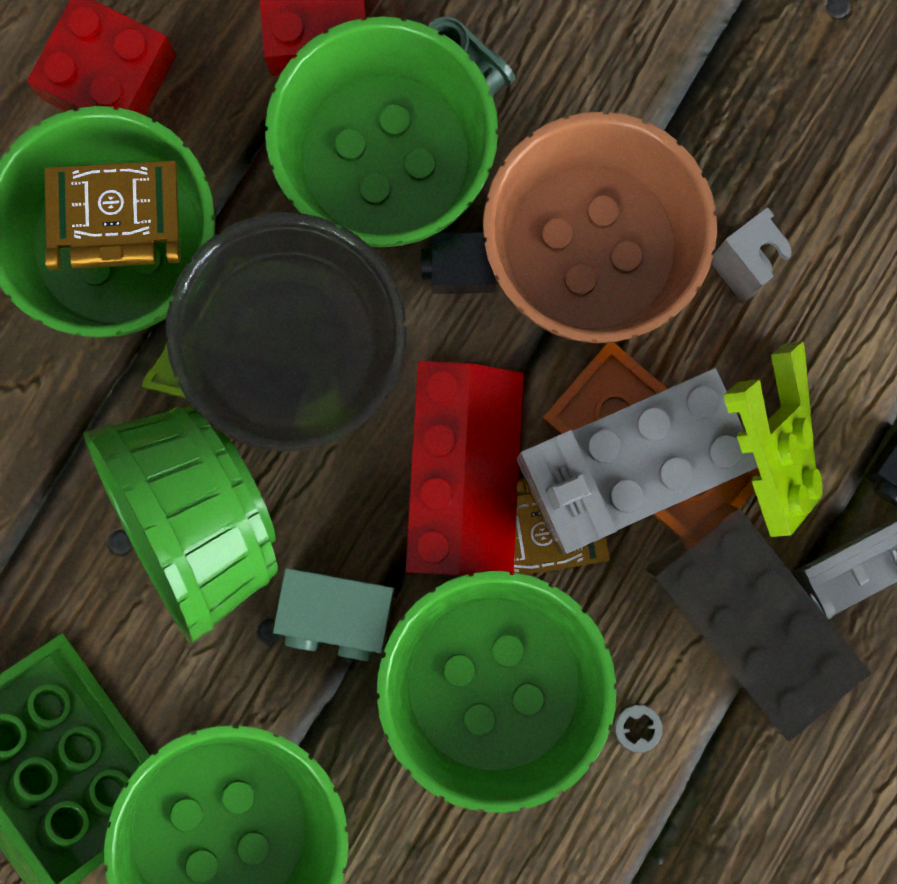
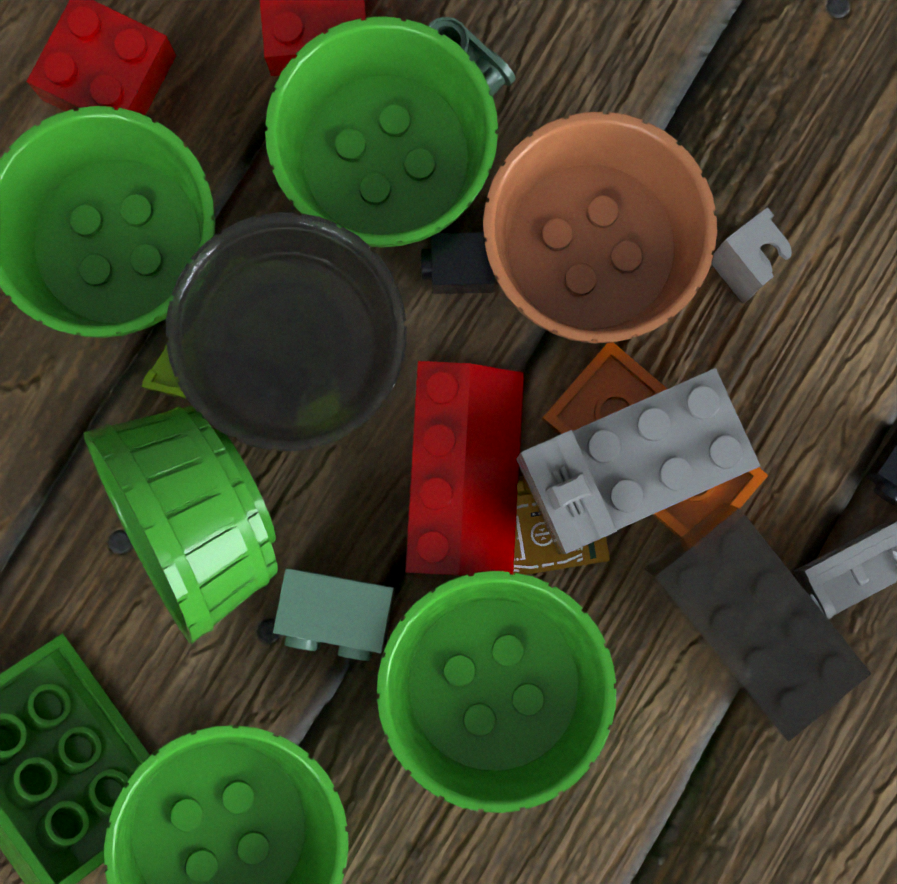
pearl gold piece [44,161,181,270] -> none
light grey bush [614,705,663,753] -> none
lime wing [723,341,823,537] -> none

